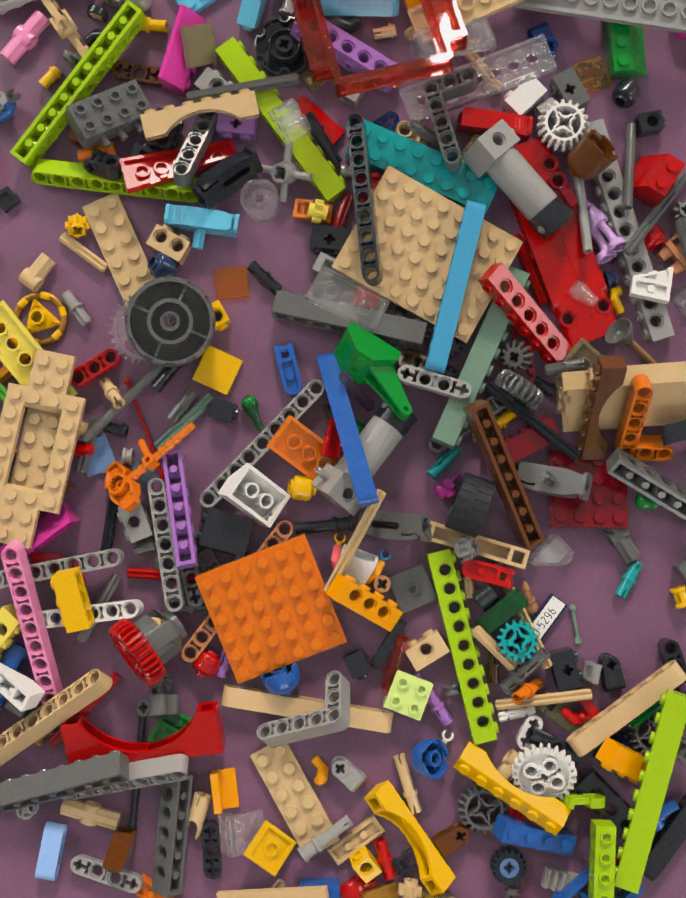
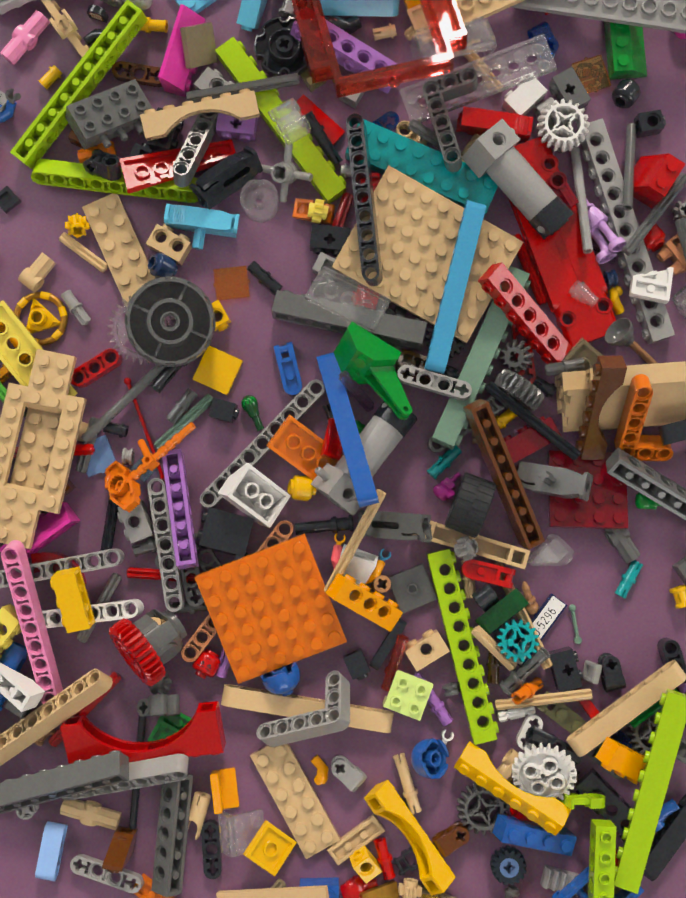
dark grey axle [62,49,81,69] -> none
tan pin [99,377,125,409] -> none
light grey pin [297,814,353,863] -> none
red arm [559,706,589,725] -> none
reddish brown cylinder [567,130,618,180] -> none

